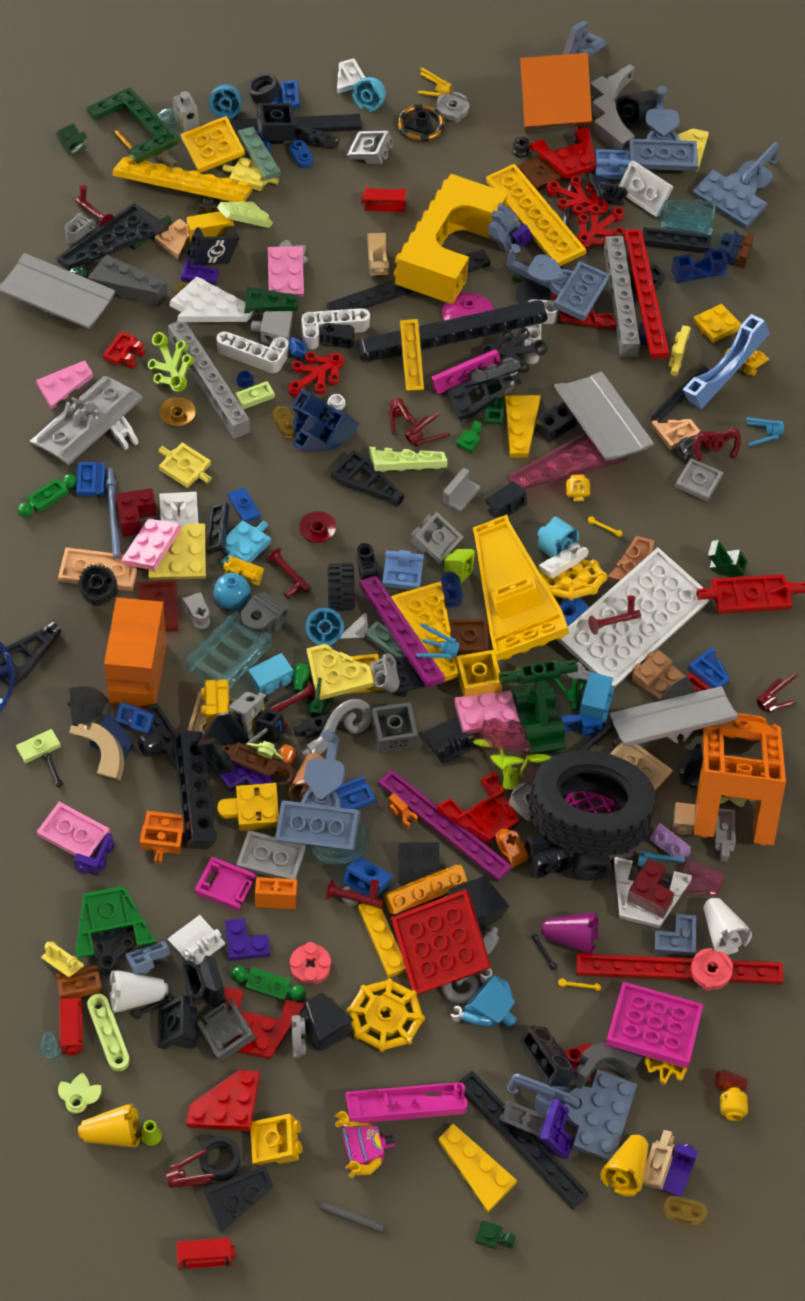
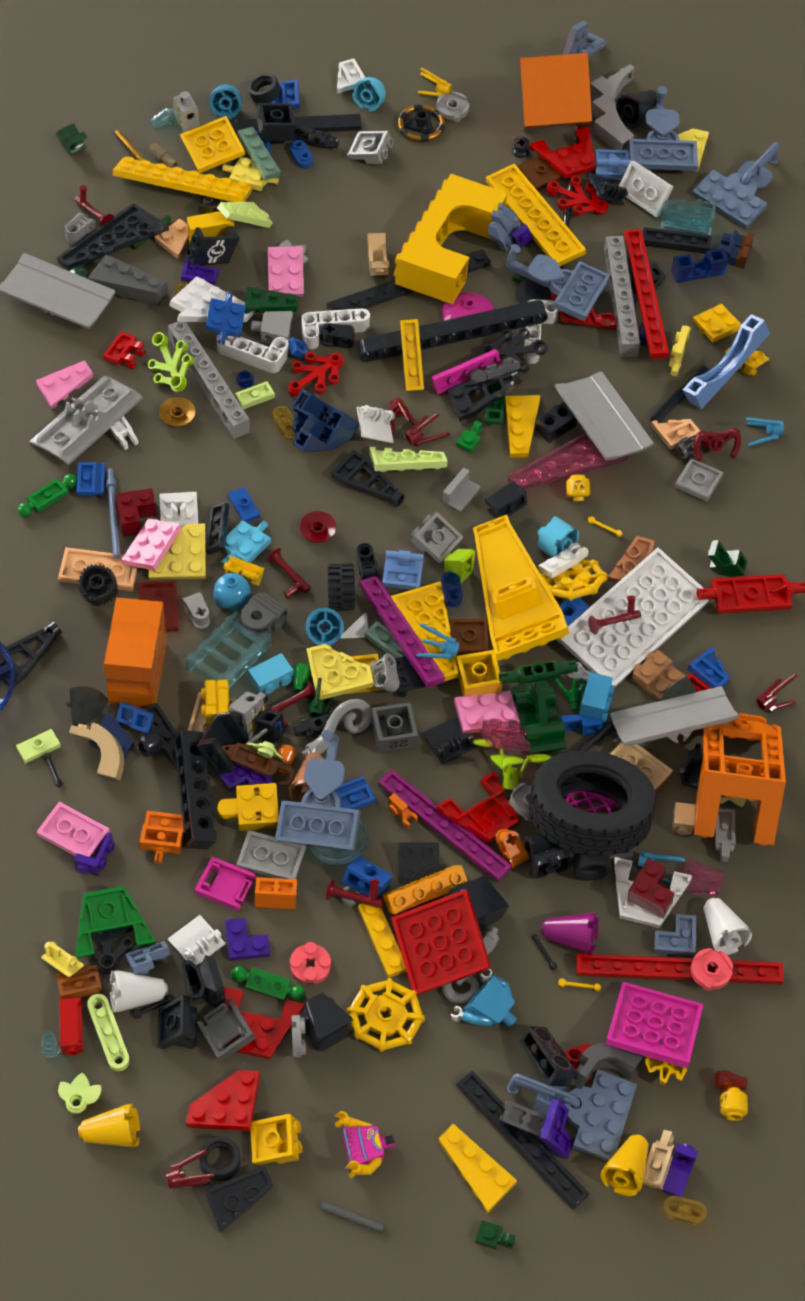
dark green plate [87,87,181,164] -> none
lime cone [140,1120,162,1146] -> none
light yellow plate [158,442,212,488] -> none
red window [177,1238,236,1270] -> none
white plate [327,394,345,410] -> none
dark pink piece [345,1083,467,1123] -> none
red window [361,186,406,212] -> none
red plant [576,204,625,249] -> none
lavender hinge [649,823,691,863] -> none
none -> blue plate [205,292,246,345]
none -> white hinge [356,405,395,444]

